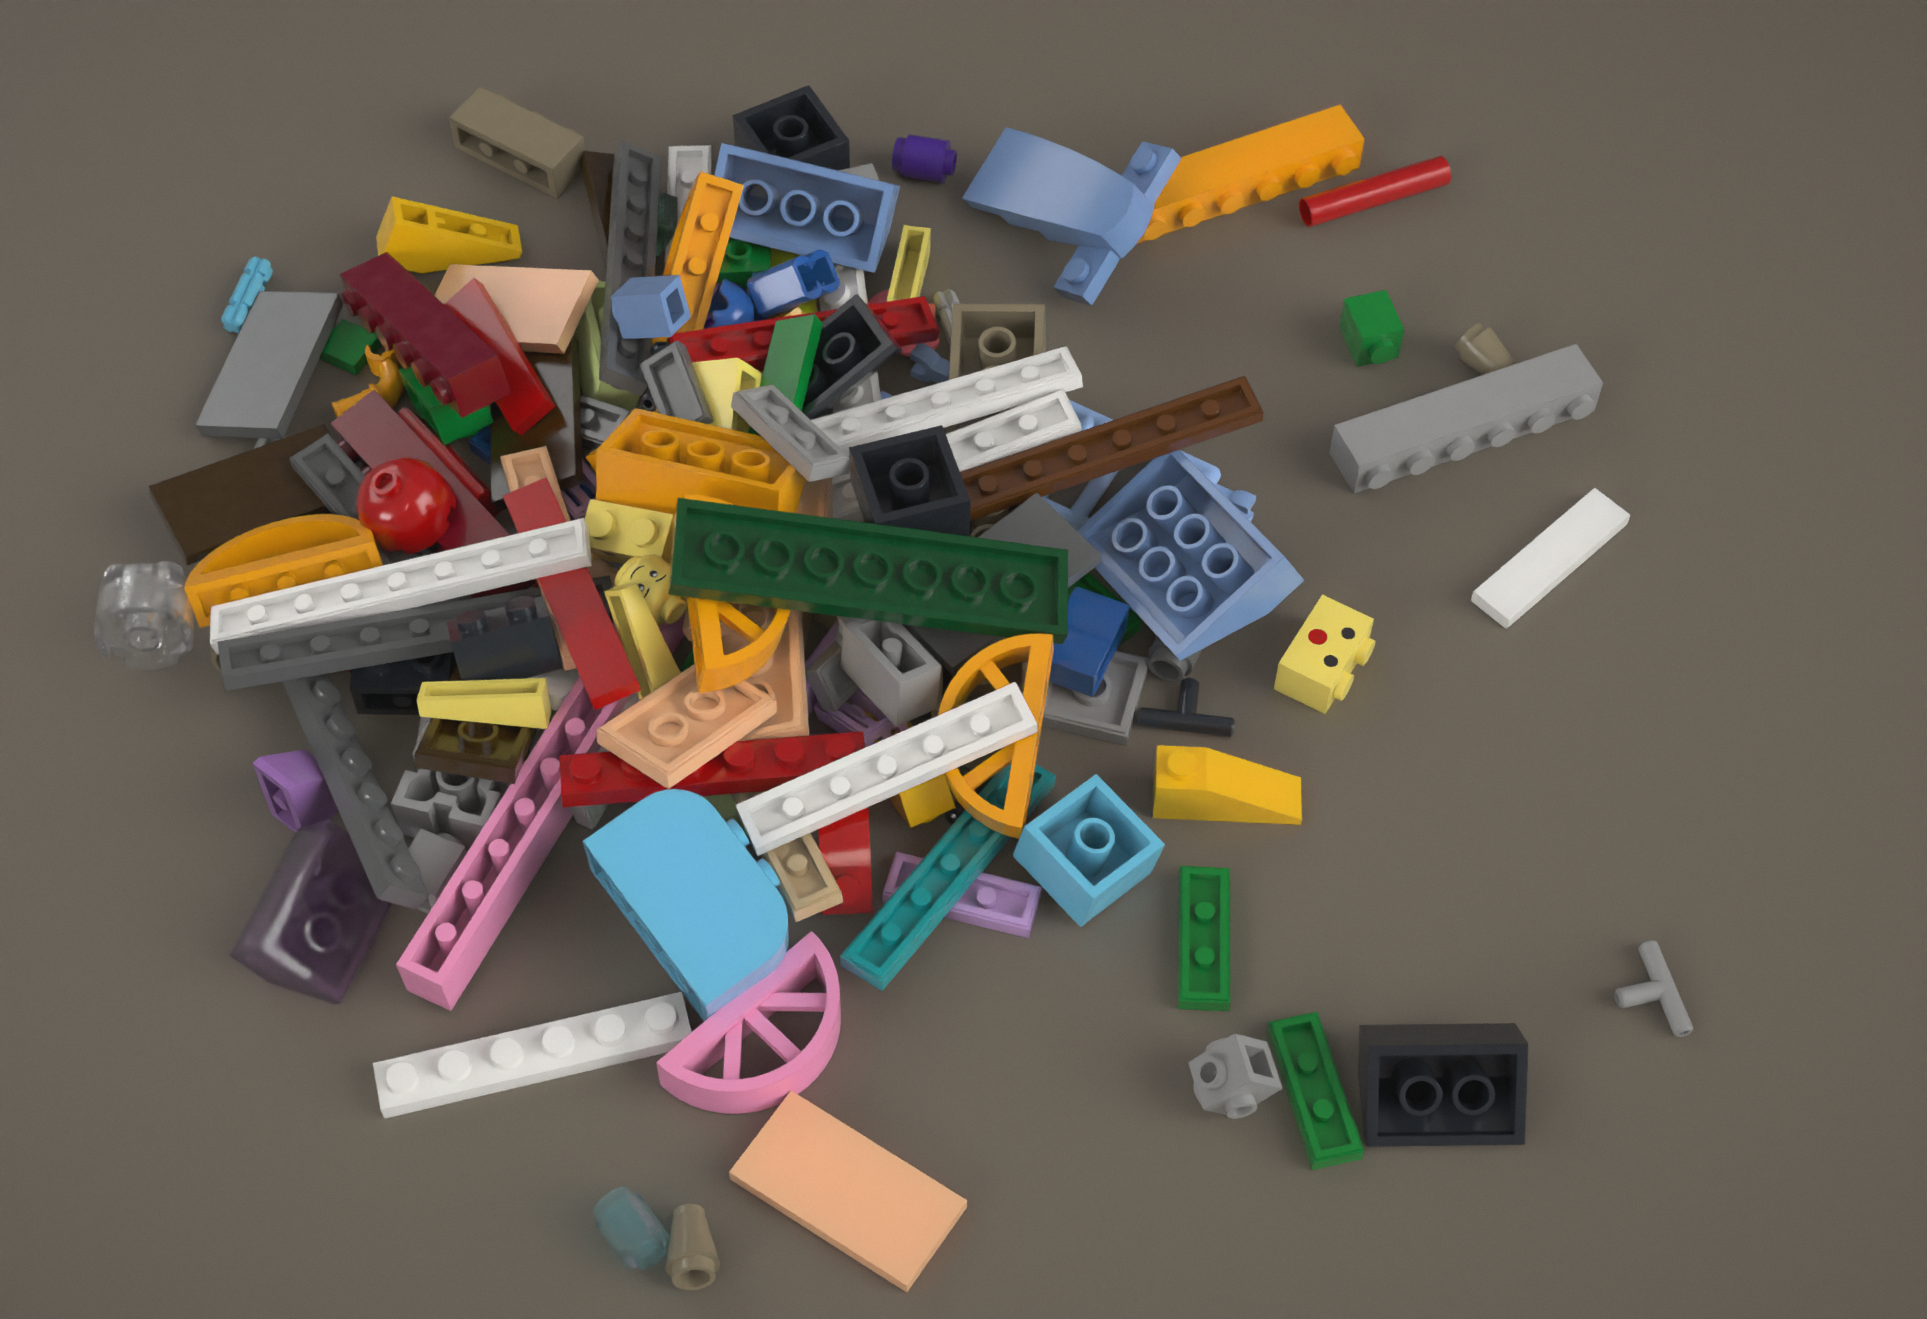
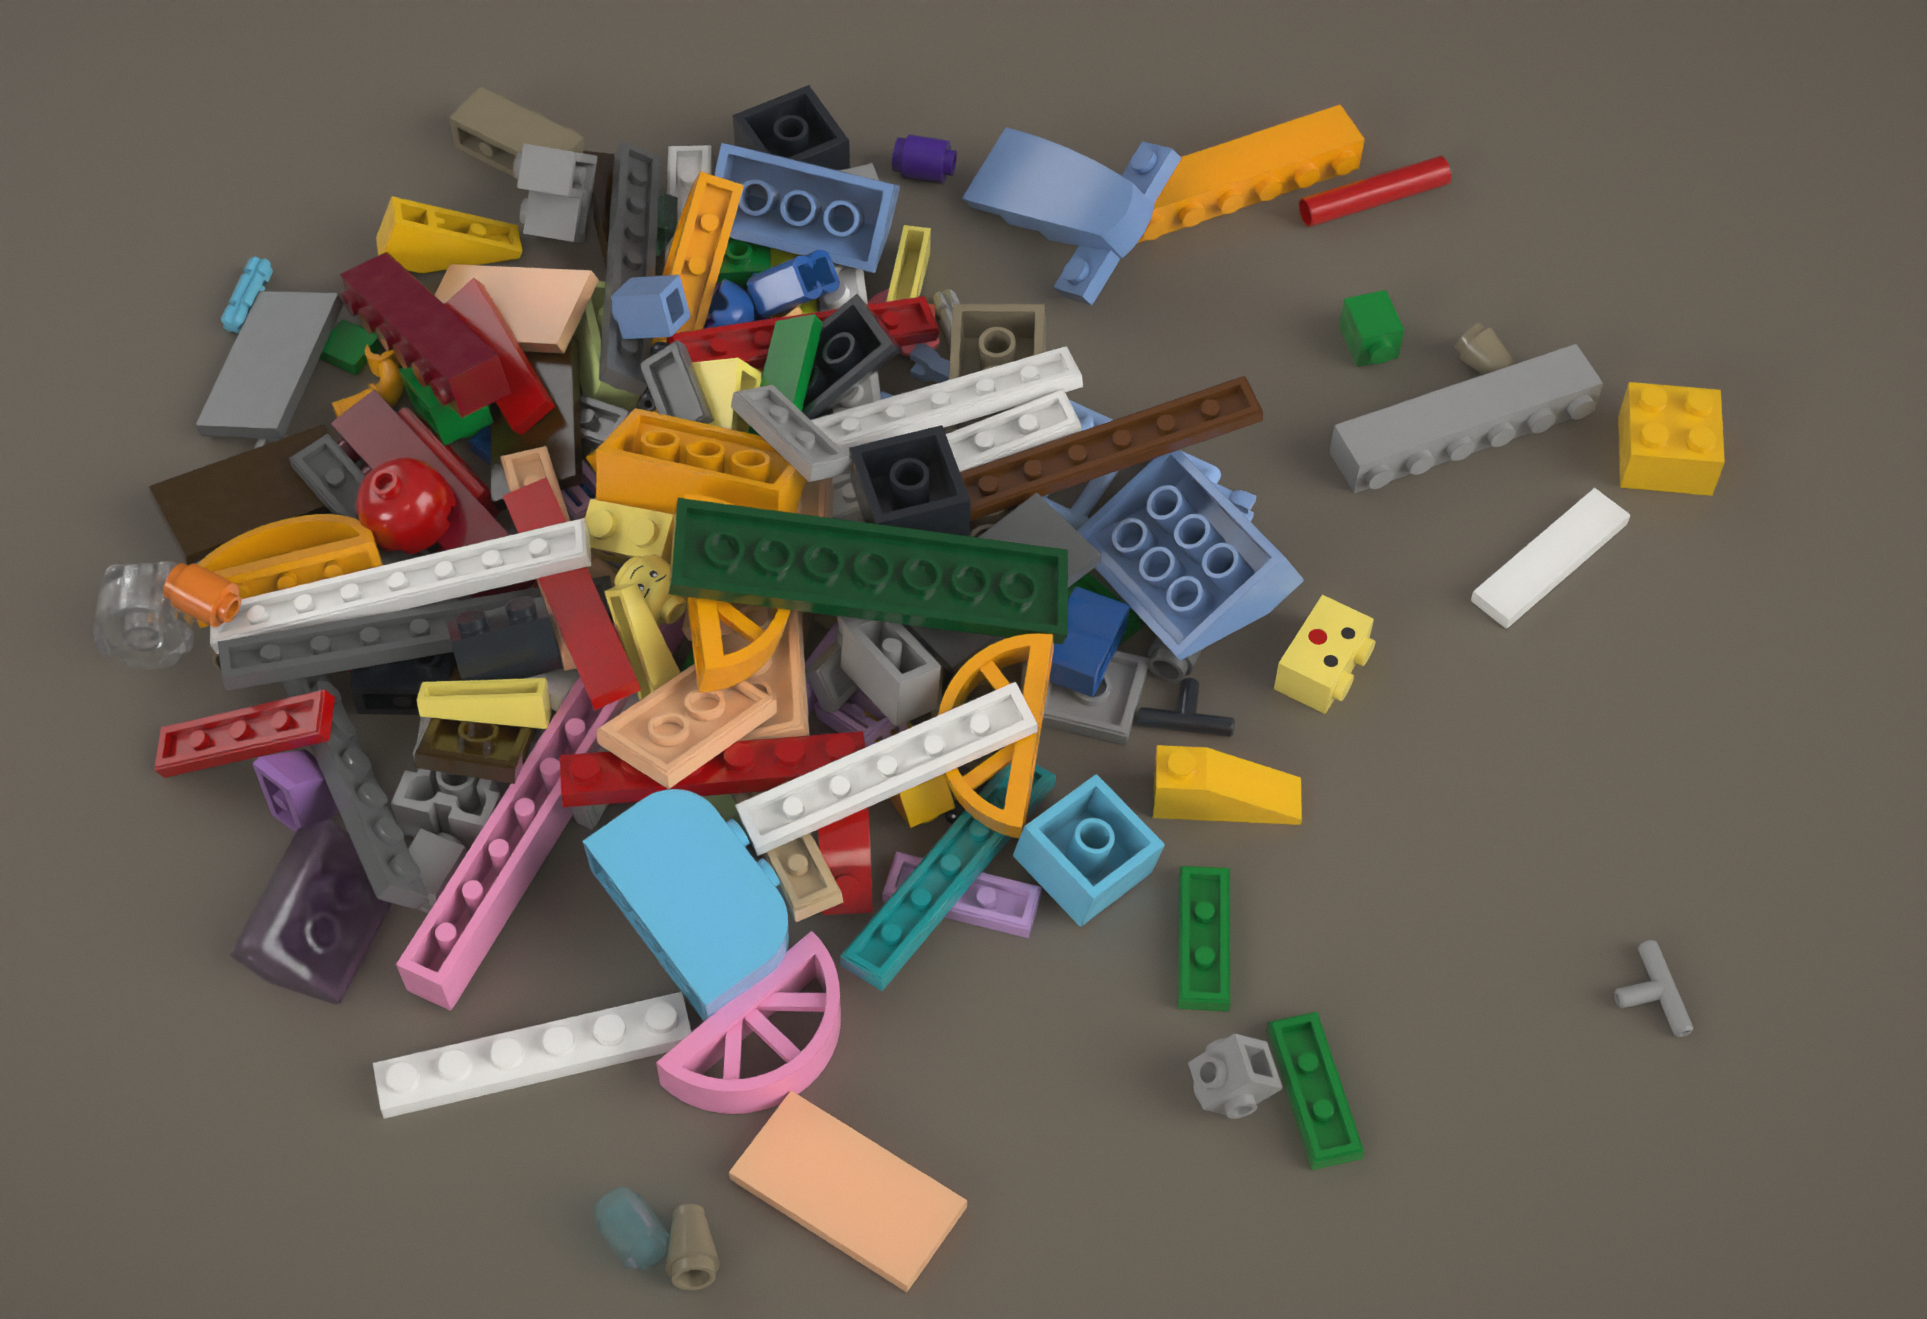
black slope [1358,1023,1529,1147] -> none
none -> red tile [154,689,335,778]
none -> orange brick [163,563,241,628]
none -> light grey brick [514,143,597,243]
none -> yellow brick [1618,382,1725,496]

